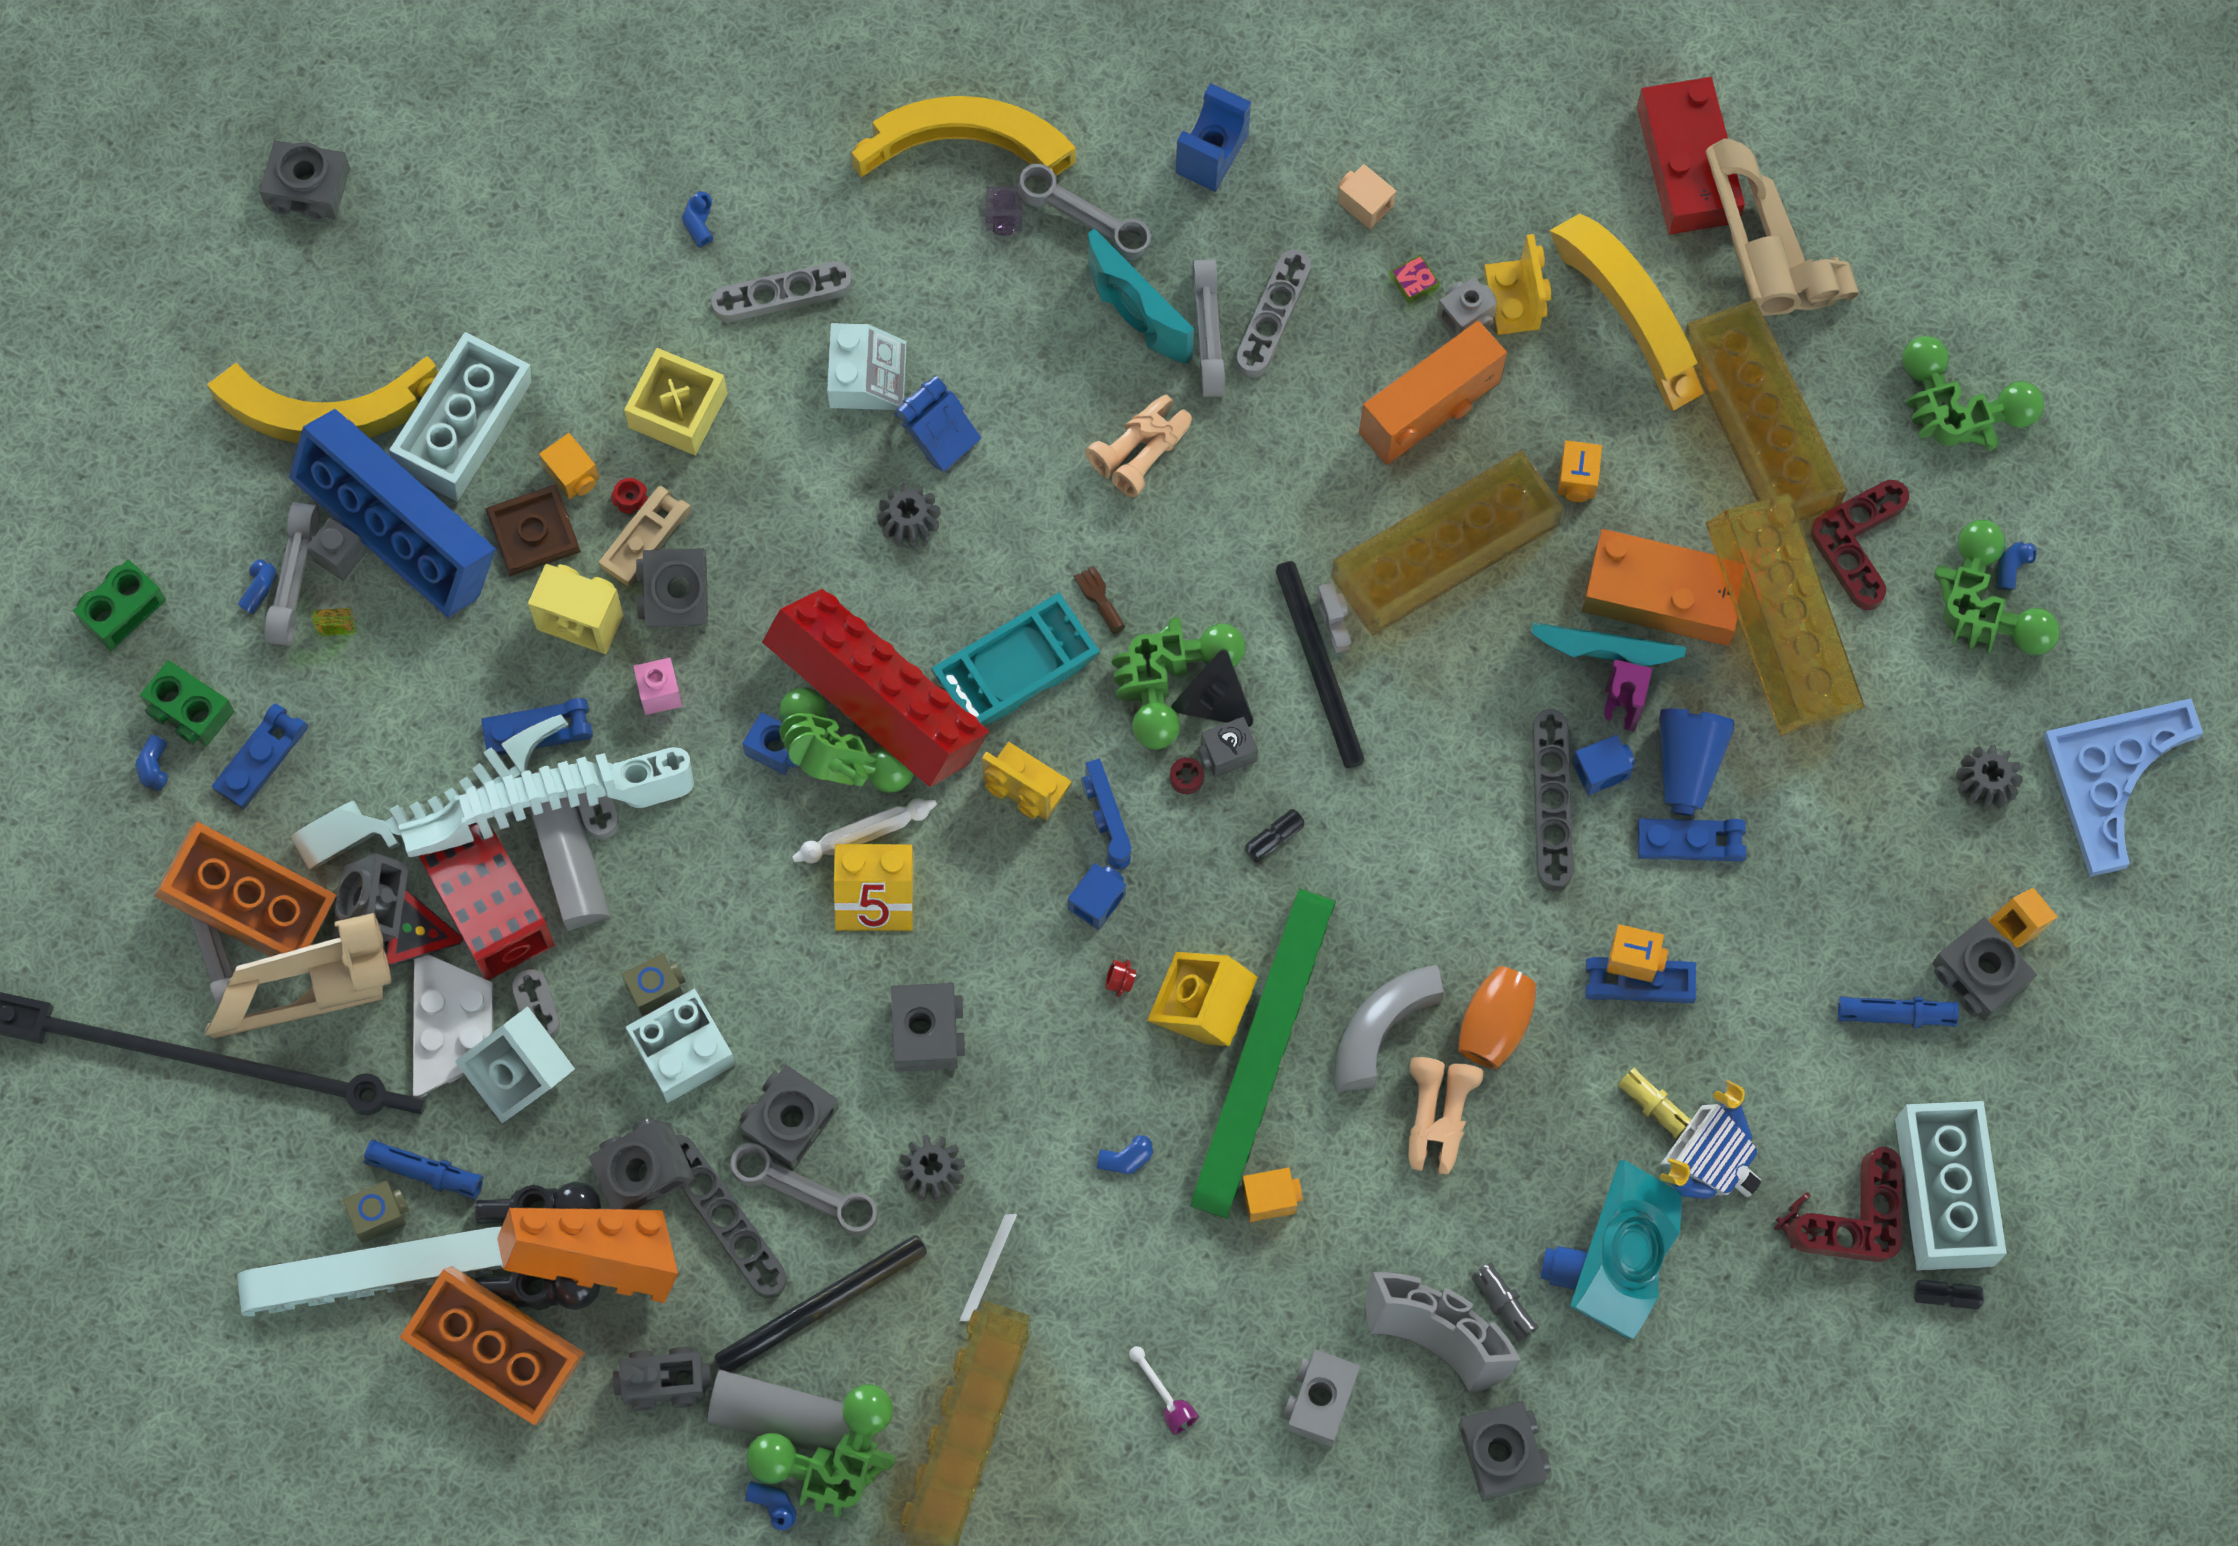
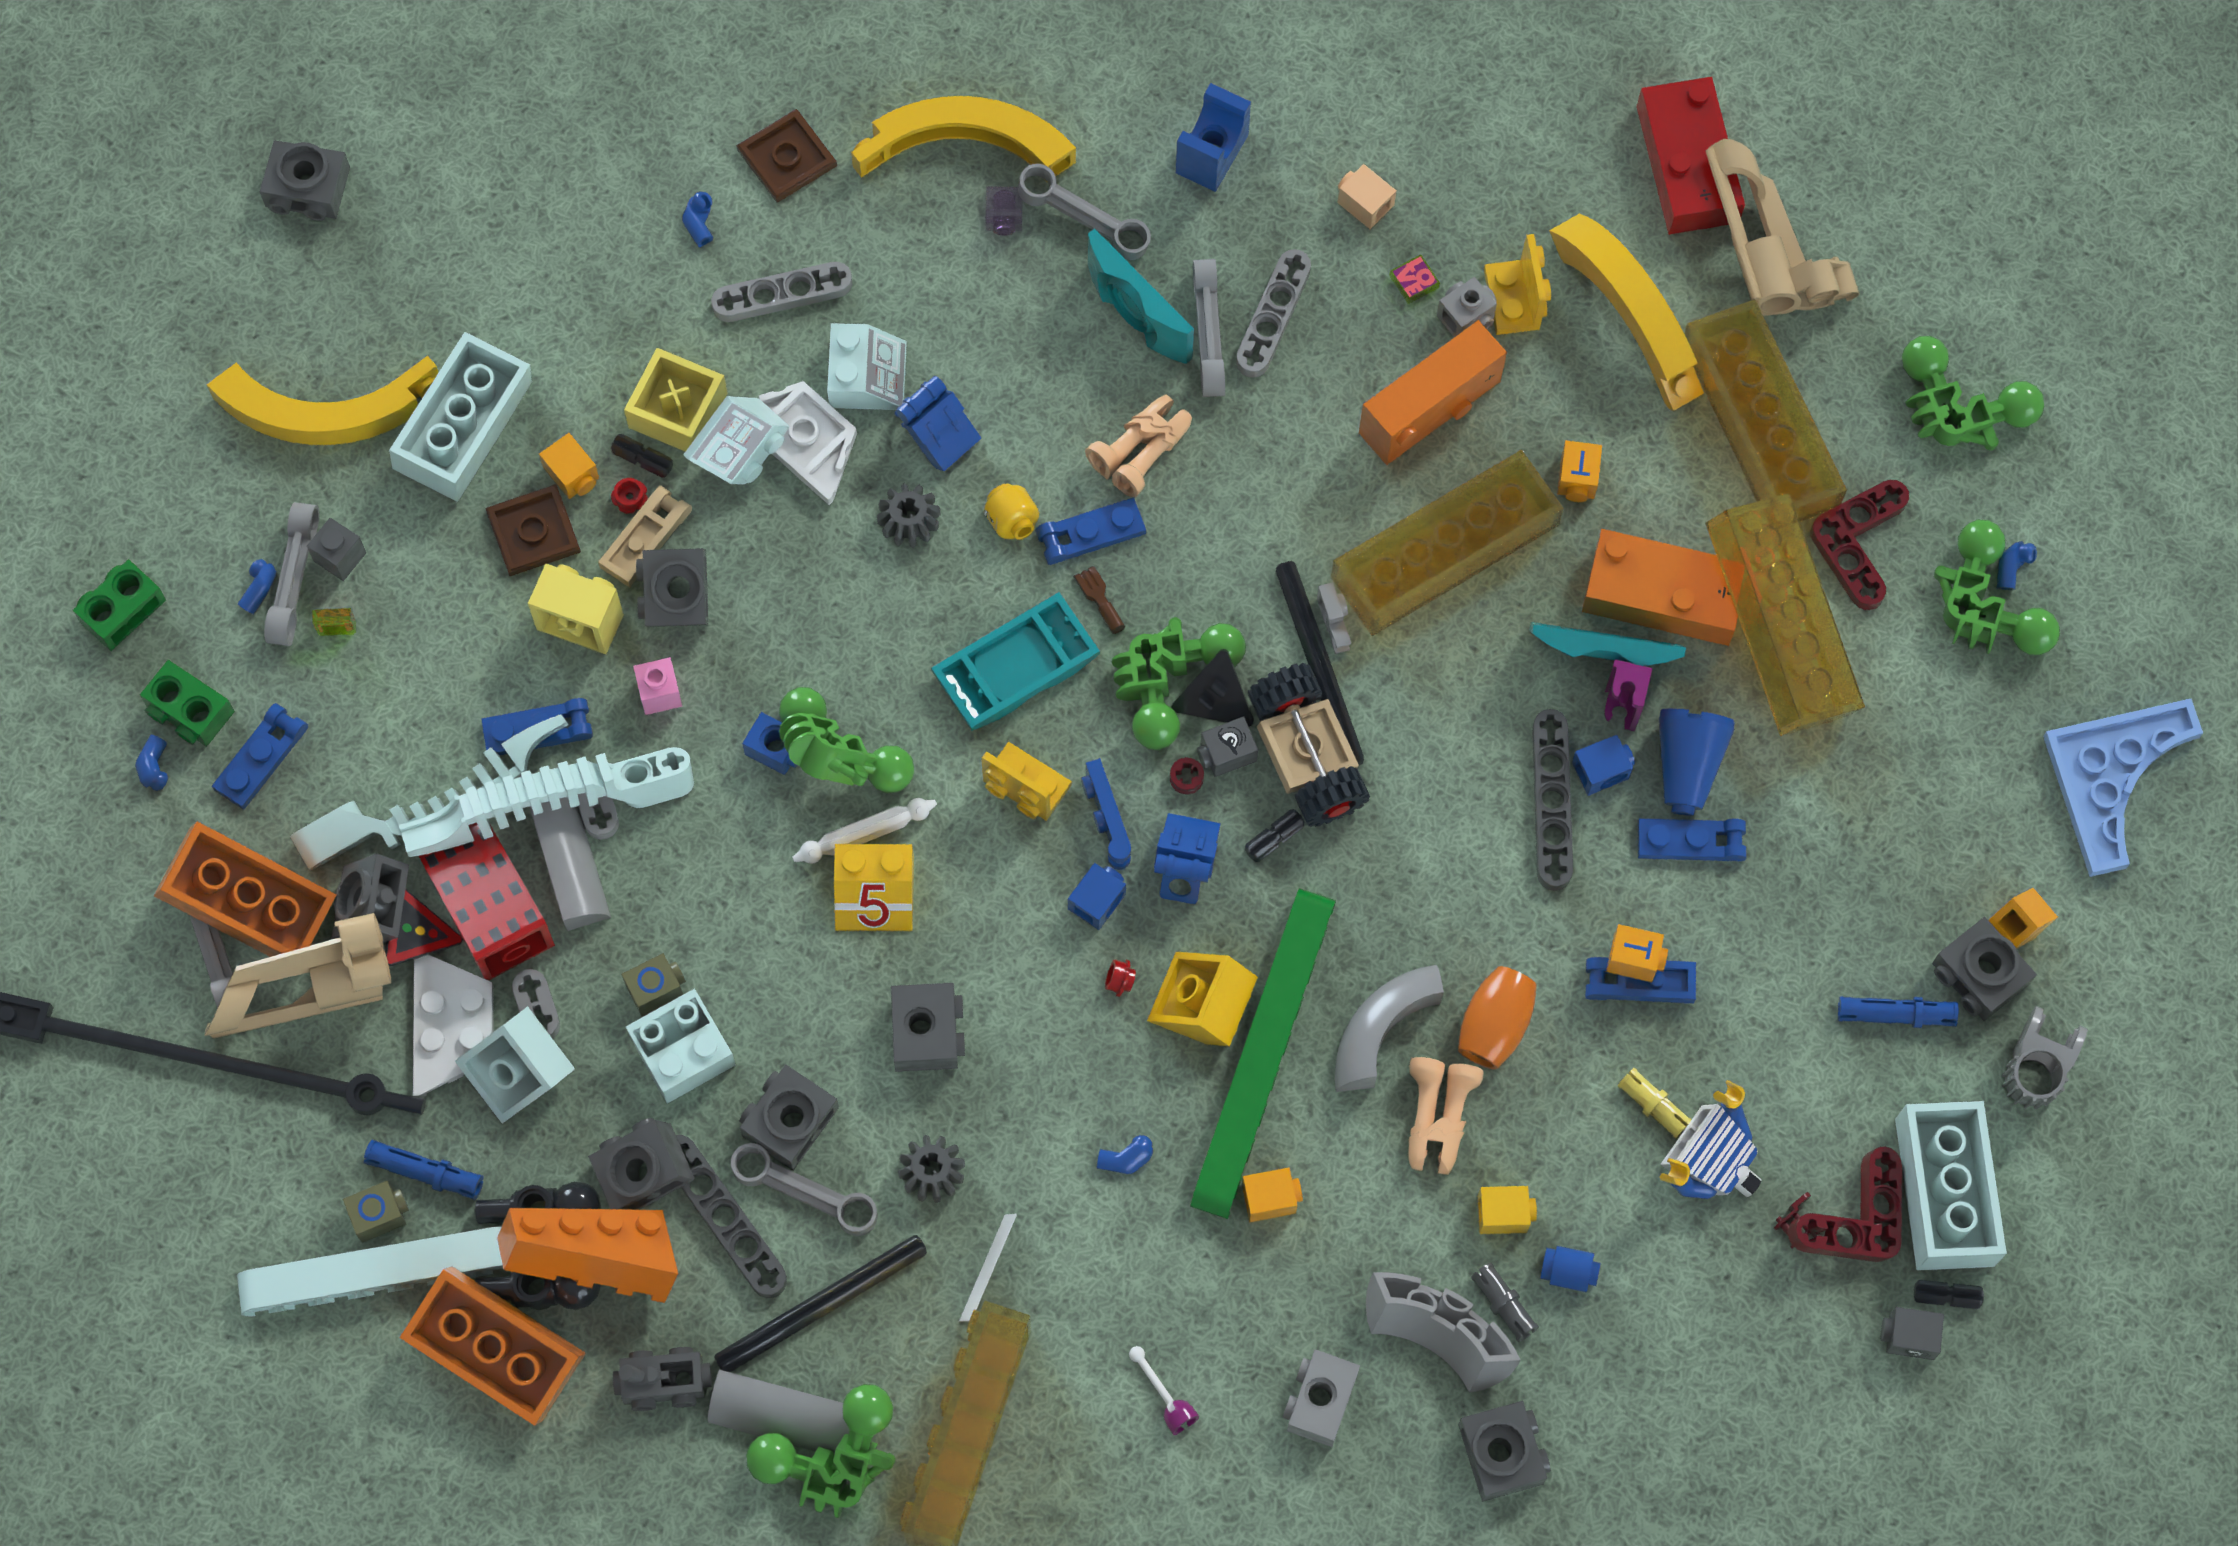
blue brick [289,409,496,618] -> none
blue arm [745,1481,796,1531] -> none
red brick [762,588,990,787] -> none
teal slope [1570,1160,1682,1339] -> none
dark grey gear [1956,744,2023,811] -> none
none -> black piece [611,434,673,478]
none -> light aqua slope [683,396,790,484]
none -> reddish brown tile [736,109,837,203]
none -> white wing [759,381,857,505]
none -> yellow head [984,484,1040,540]
none -> blue plate [1035,497,1146,565]
none -> blue piece [1154,813,1221,904]
none -> plate [1248,663,1370,827]
none -> yellow brick [1477,1186,1537,1234]
none -> dark grey brick [1880,1307,1944,1360]
none -> light grey piece [2002,1006,2088,1110]

